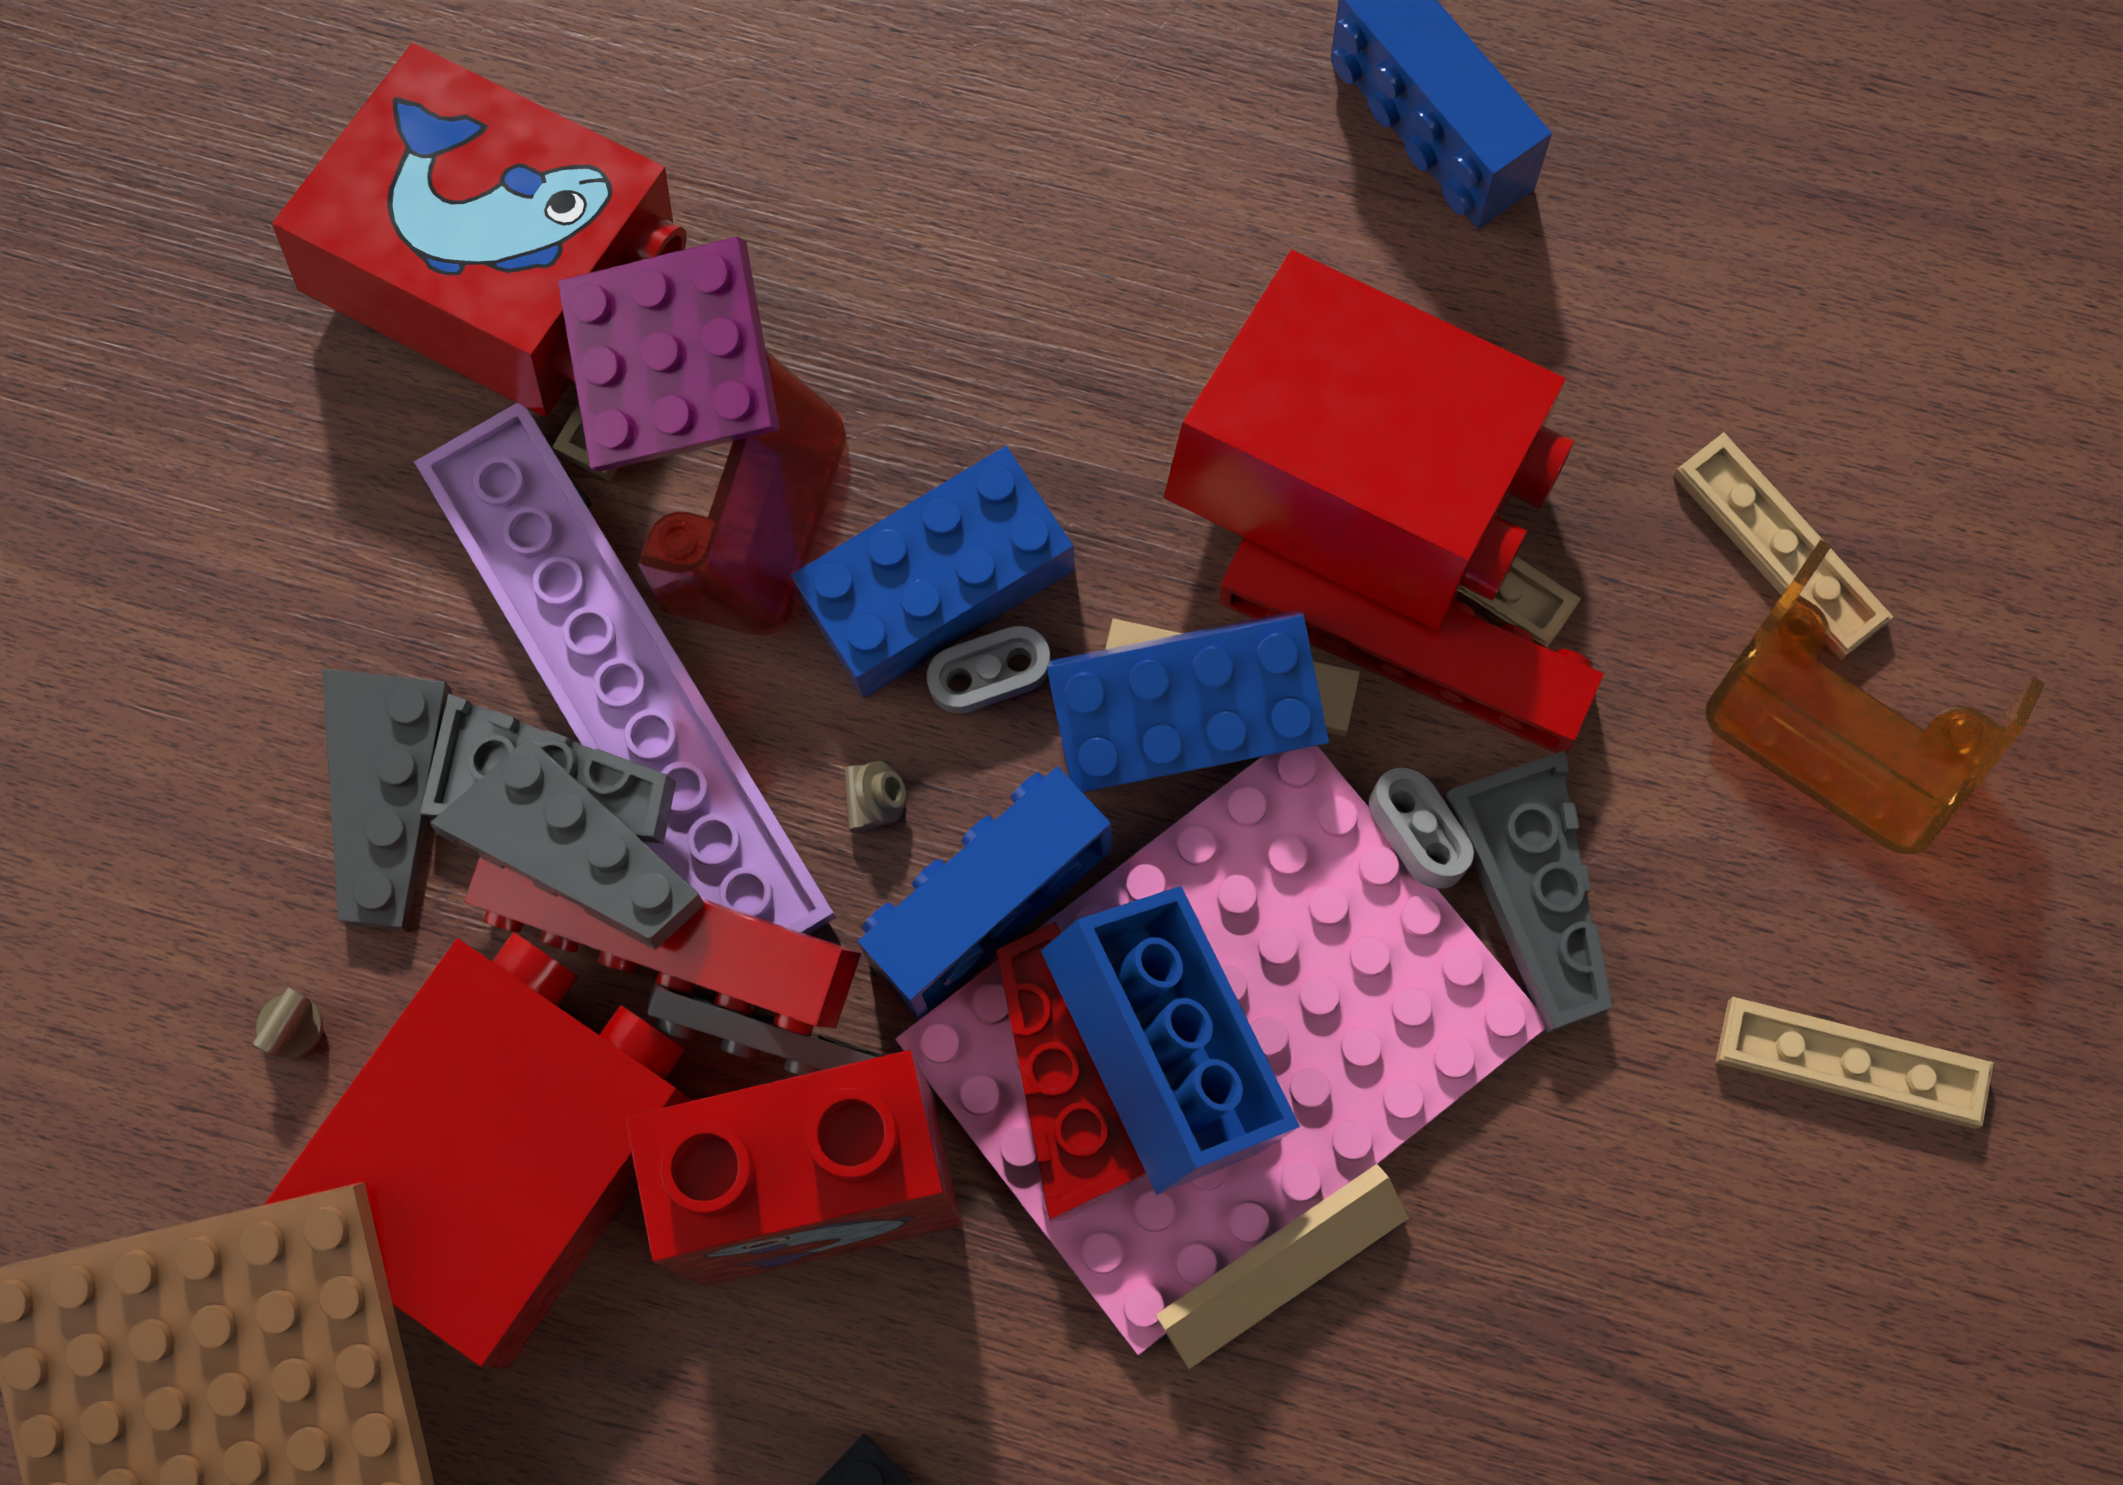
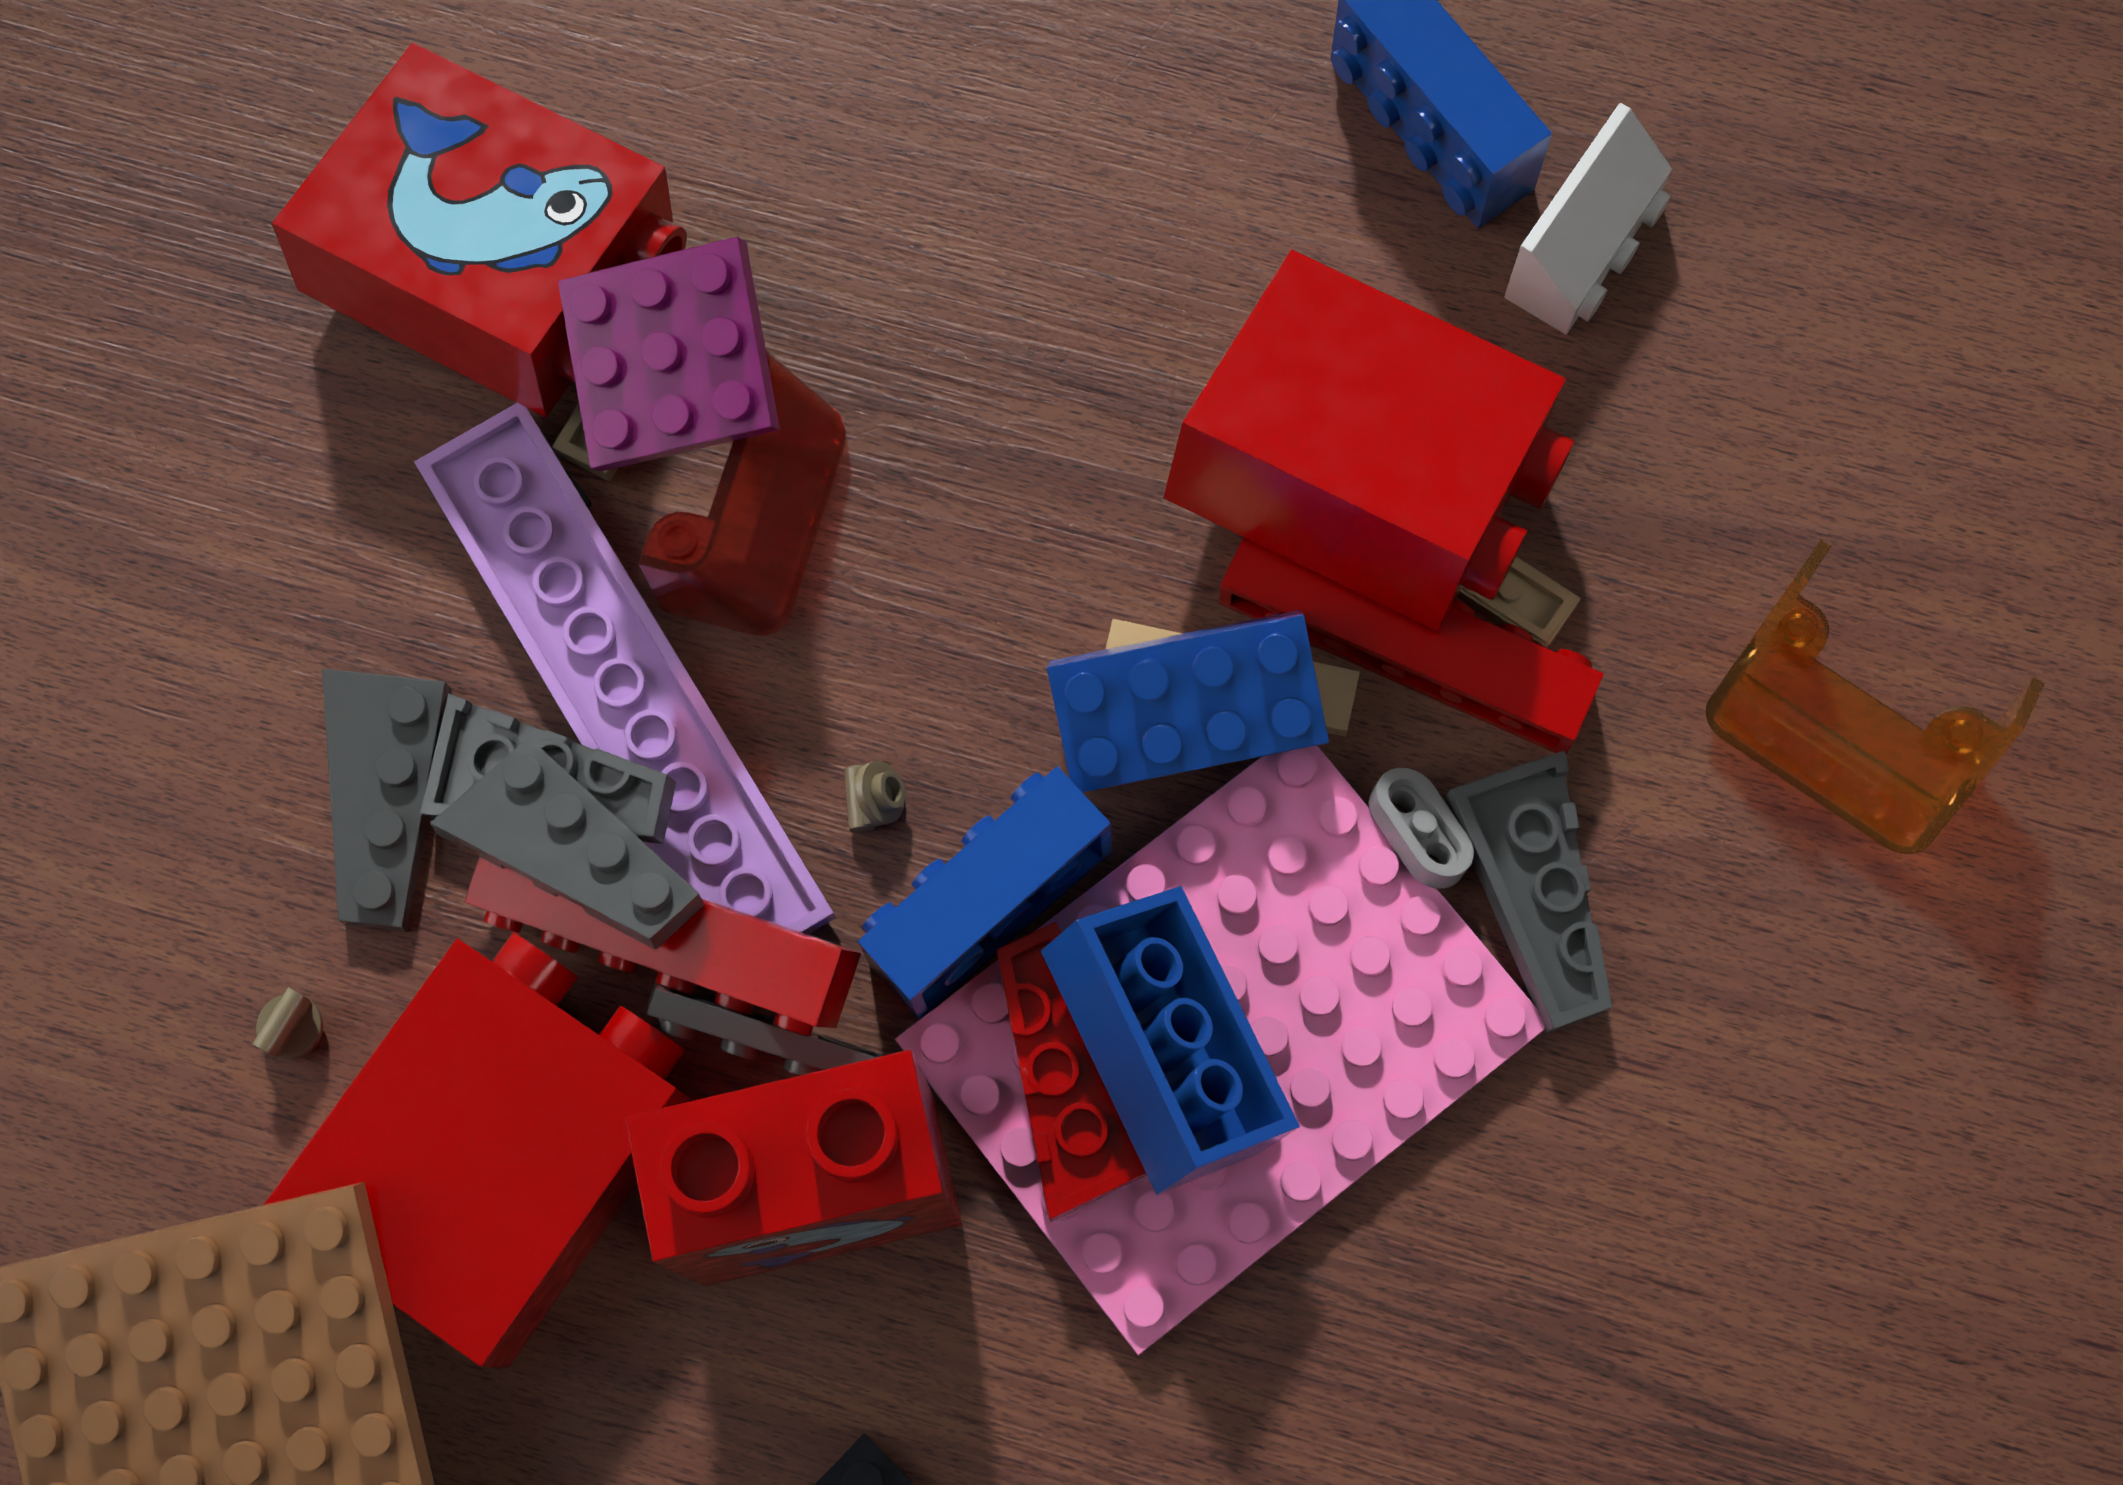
blue brick [791,446,1075,699] -> none
light grey plate [927,626,1051,714] -> none
tan tile [1155,1164,1409,1369] -> none
tan tile [1673,432,1893,661] -> none
tan tile [1715,997,1994,1129] -> none
none -> white slope [1504,103,1672,335]

